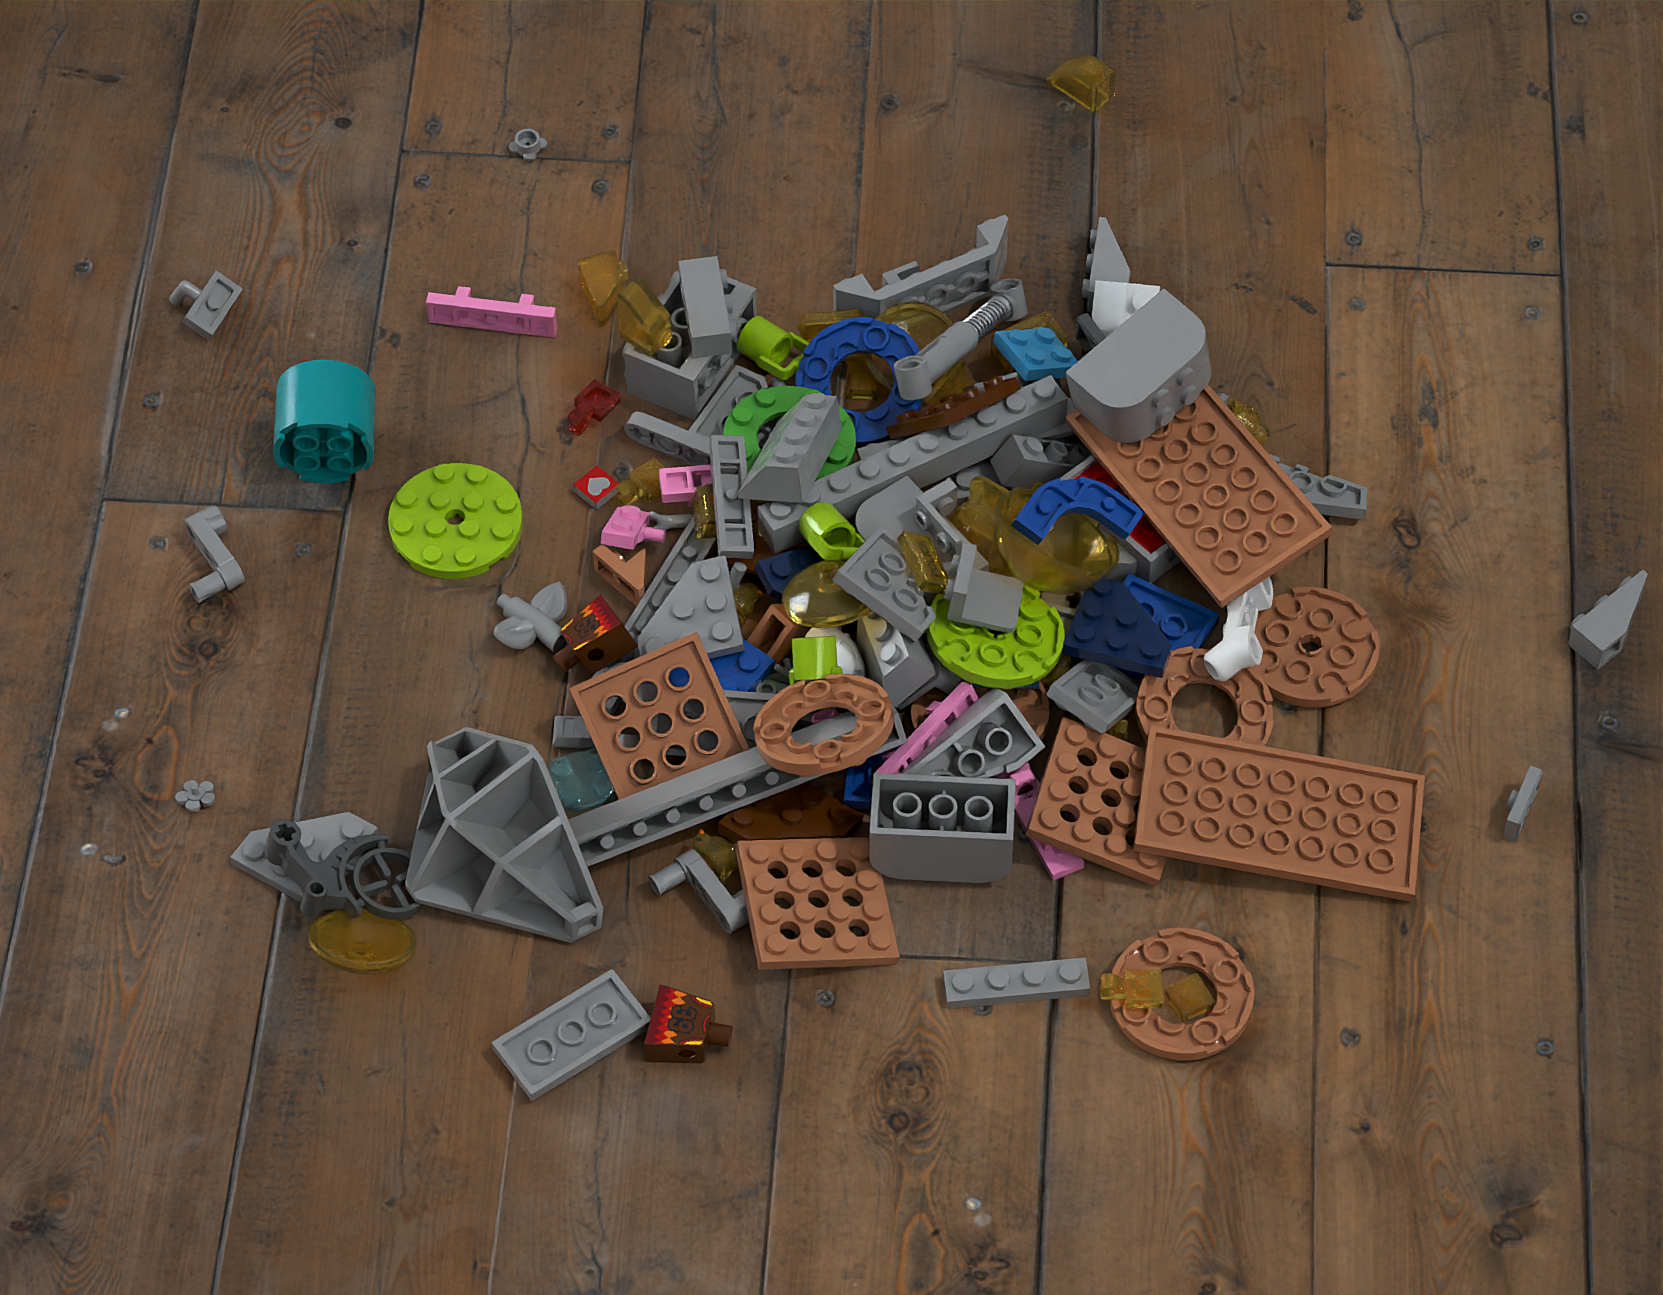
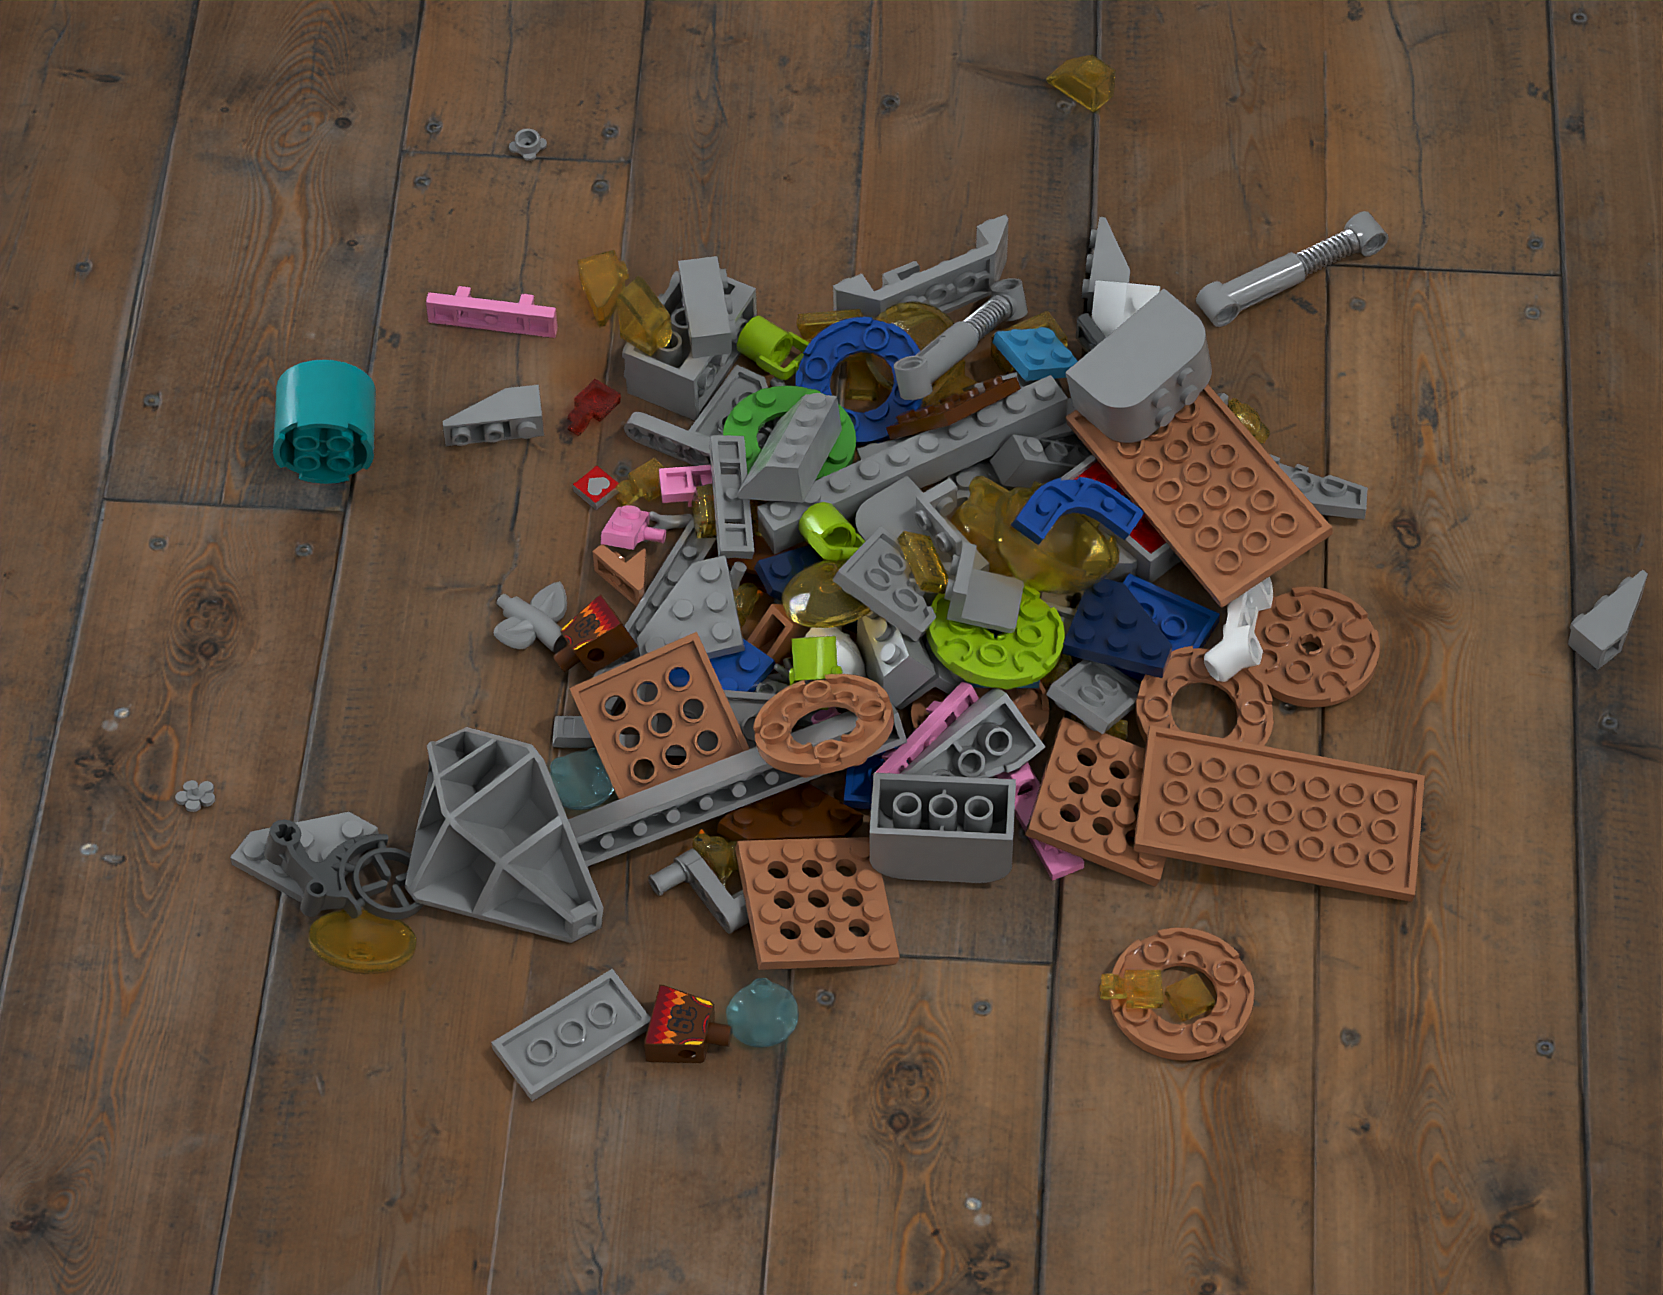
light grey plate [169,271,243,340] -> none
light grey beam [183,505,245,603] -> none
lime plate [388,463,523,579] -> none
light grey plate [943,957,1090,1009] -> none
light grey plate [1503,766,1543,842] -> none
none -> light grey slope [443,385,544,446]
none -> clear light blue dish [726,978,799,1047]
none -> light grey piece [1196,211,1388,327]

